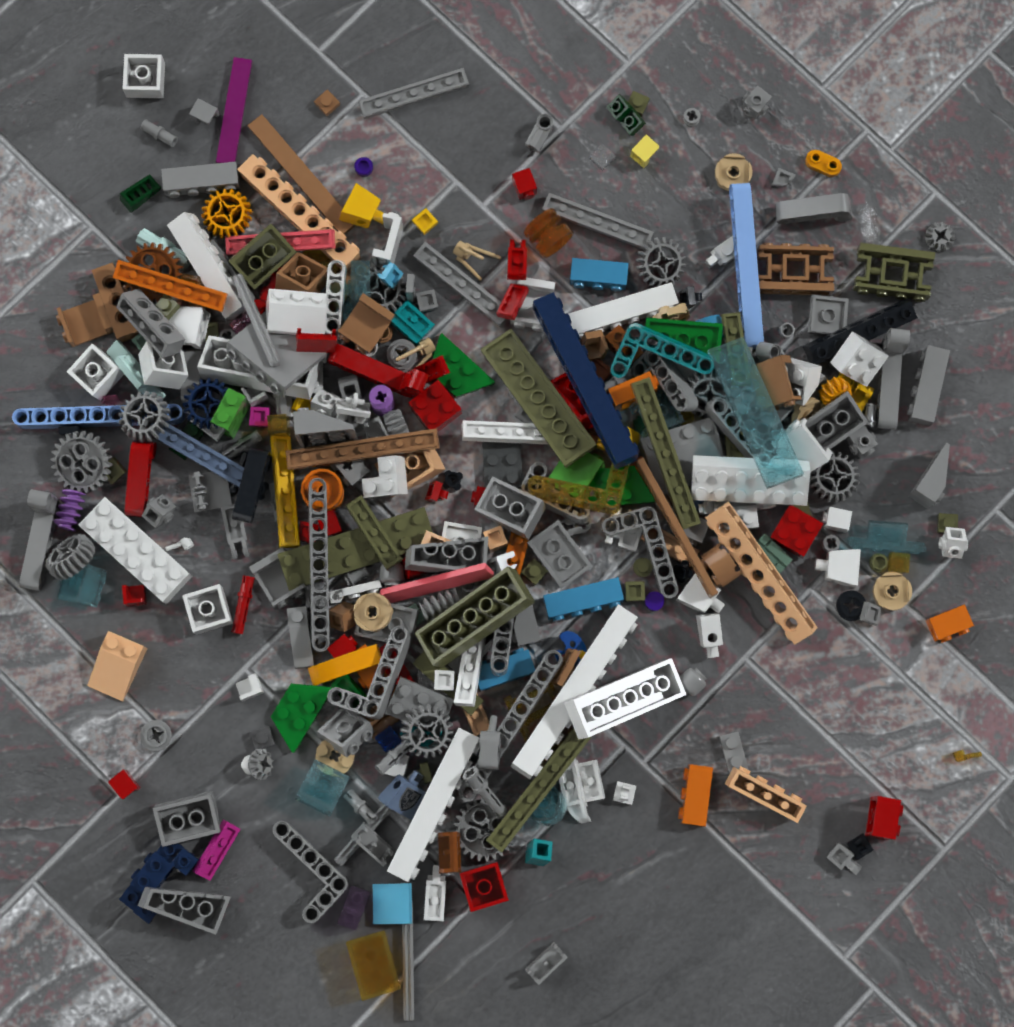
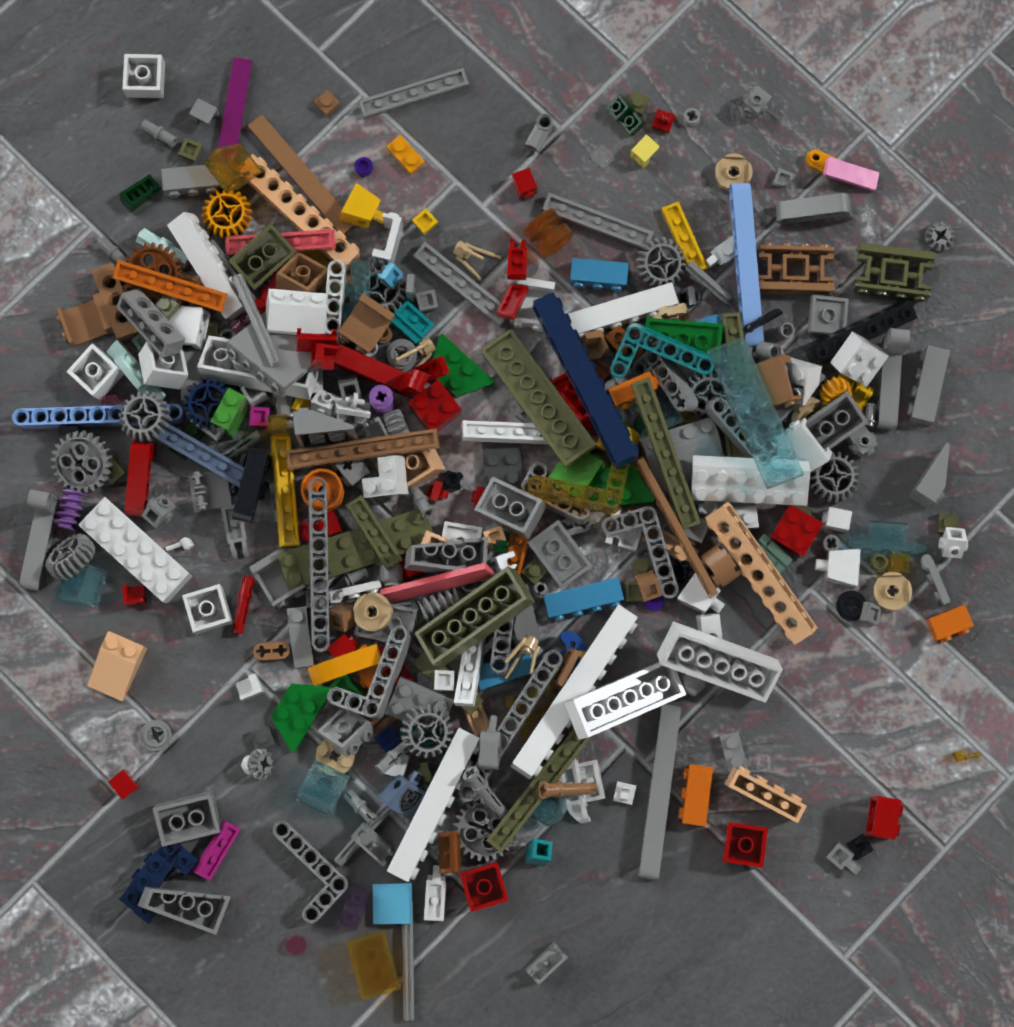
none -> light grey axle [97,236,129,263]
none -> olive plate [178,137,203,163]
none -> clear yellow slope [204,143,262,192]
none -> medium nougat beam [253,642,291,661]
none -> clear pink plate [286,935,307,955]
none -> red panel [311,343,338,371]
none -> light orange plate [386,135,425,175]
none -> light grey pin [409,485,434,519]
none -> dark green plate [491,540,511,553]
none -> tan plant [504,635,541,679]
none -> light grey pin [533,582,548,598]
none -> medium nougat pin [538,781,597,799]
none -> medium nougat panel [634,570,662,602]
none -> light grey beam [638,704,681,880]
none -> red tile [652,109,675,134]
none -> white brick [657,621,783,703]
none -> yellow tile [661,201,708,276]
none -> light grey axle [685,261,732,304]
none -> red brick [721,822,768,868]
none -> black piece [745,309,783,332]
none -> bright pink tile [823,157,879,192]
none -> light grey hinge [919,554,950,606]

